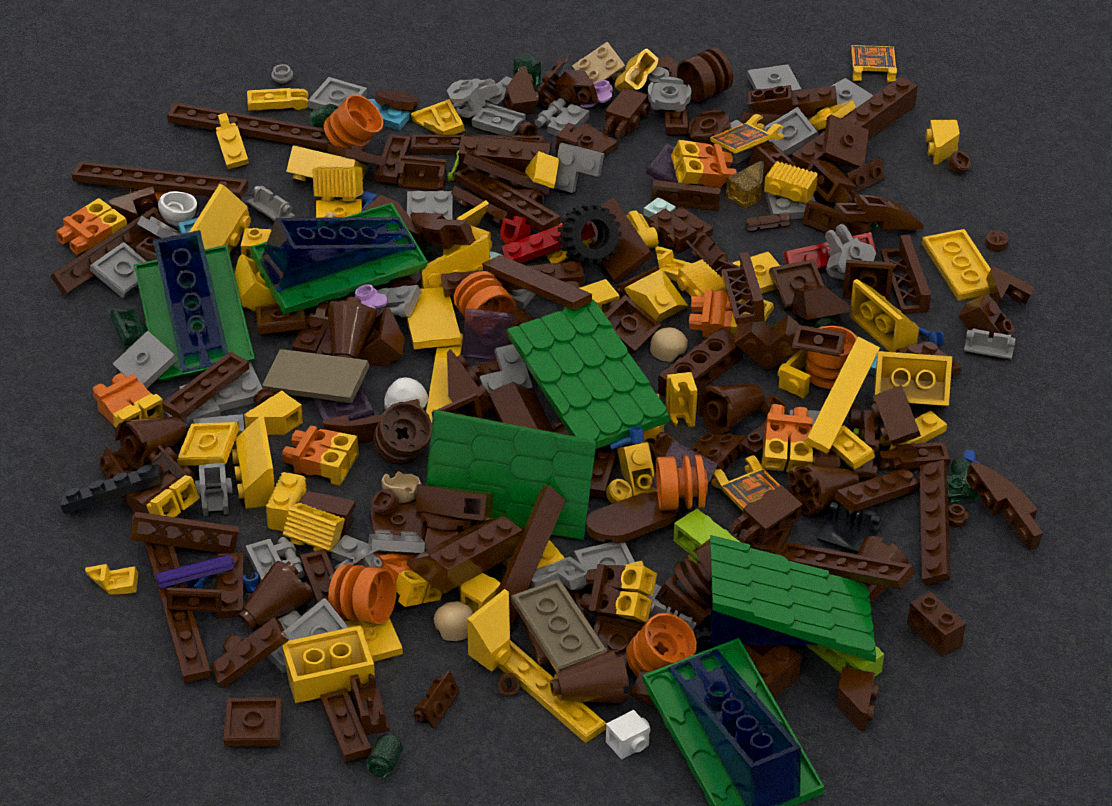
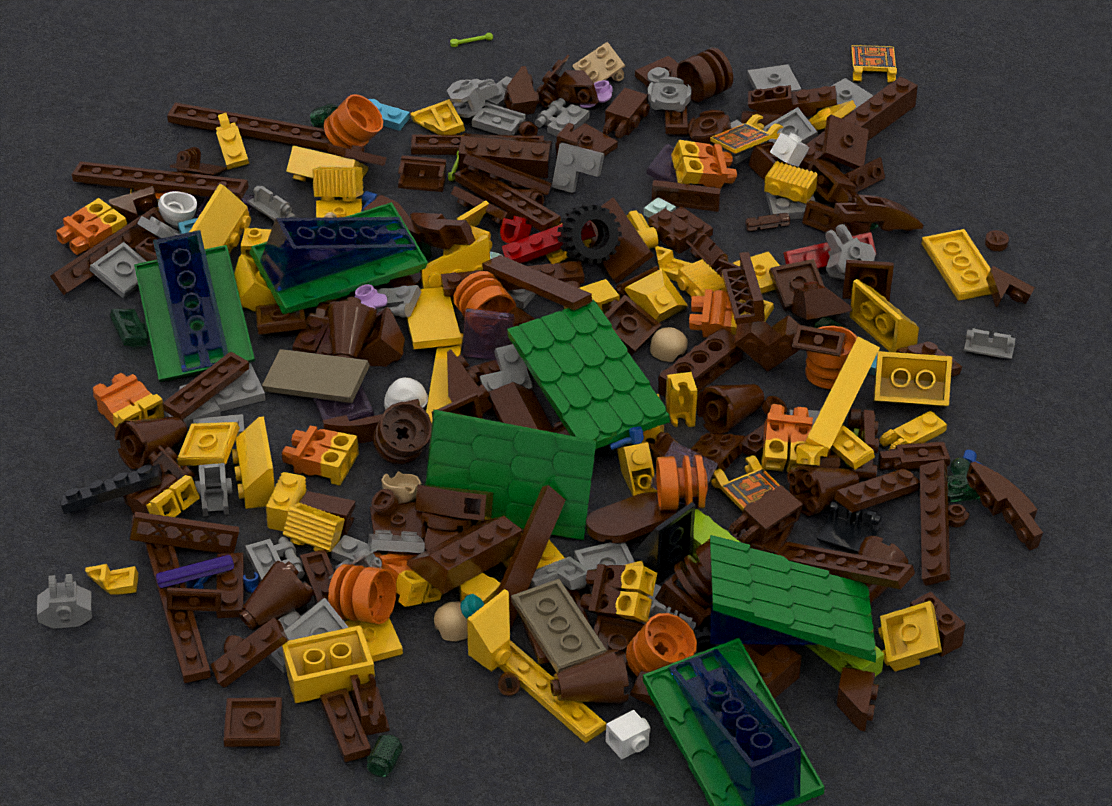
reddish brown hinge [99,446,132,480] -> none
light grey plate [113,331,178,389] -> none
yellow slope [244,391,303,435] -> none
yellow hinge [247,88,308,111] -> none
reddish brown plate [253,388,277,407] -> none
light grey plate [271,64,293,84] -> none
light grey plate [308,77,367,114] -> none
reddish brown tile [375,89,419,110] -> none
reddish brown plate [375,134,411,184] -> none
light grey plate [407,191,453,220] -> none
reddish brown hinge [413,671,460,728] -> none
clear green brick [512,53,541,87] -> none
yellow slope [525,151,559,188] -> none
reddish brown plate [589,443,620,498] -> none
yellow tile [606,479,632,504] -> none
yellow brick [615,49,658,92] -> none
clear yellow slope [726,161,764,209] -> none
yellow bracket [778,350,810,398] -> none
reddish brown brick [871,385,921,446] -> none
reddish brown fence [880,235,931,314] -> none
blue hand [918,326,943,345] -> none
yellow slope [925,120,960,165] -> none
reddish brown tile [948,151,971,174] -> none
reddish brown slope [958,293,1015,338] -> none
none -> light grey hinge [37,574,92,629]
none -> reddish brown hinge [170,147,227,176]
none -> lime hinge [450,33,493,47]
none -> teal plate [460,594,484,619]
none -> black slope [634,502,695,585]
none -> white brick [770,132,810,167]
none -> yellow slope [796,444,828,466]
none -> yellow plate [878,601,942,672]

